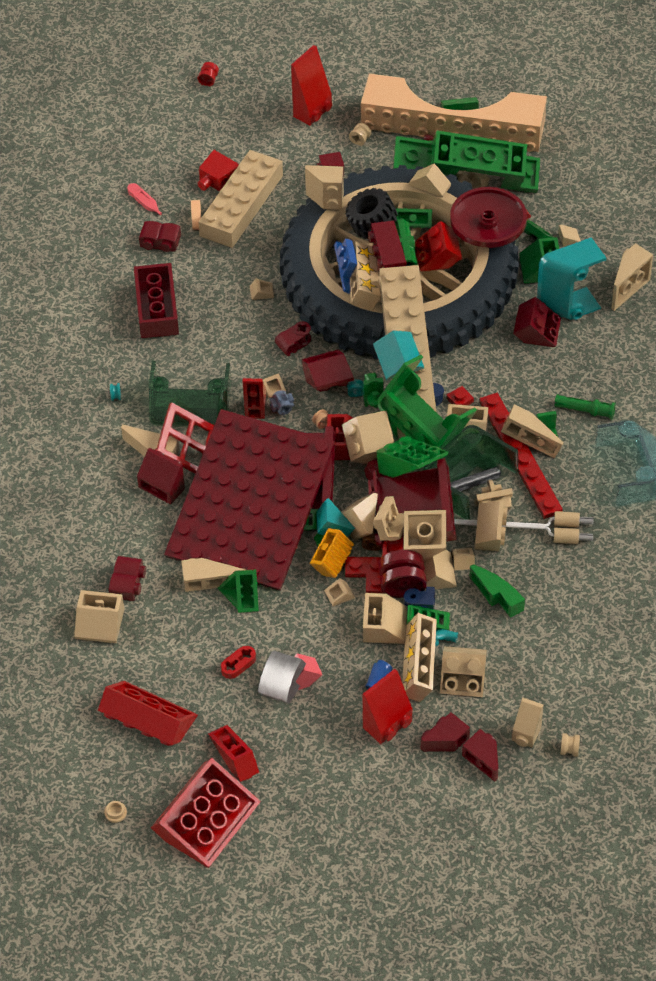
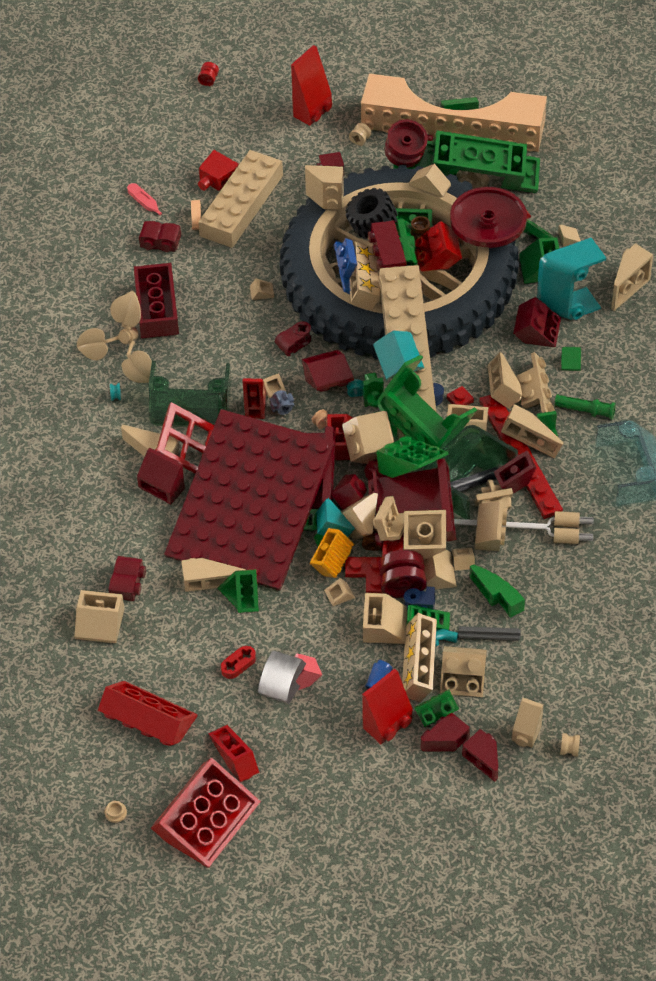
none -> tan plant [77,291,154,383]
none -> dark red slope [331,474,367,510]
none -> dark red wheel [384,119,428,168]
none -> reddish brown wheel [411,216,430,241]
none -> green hips [415,689,459,727]
none -> dark grey axle [458,626,521,641]
none -> tan slope [488,352,522,409]
none -> dark red slope [494,451,536,494]
none -> tan bracket [516,352,555,413]
none -> green slope [561,347,581,371]

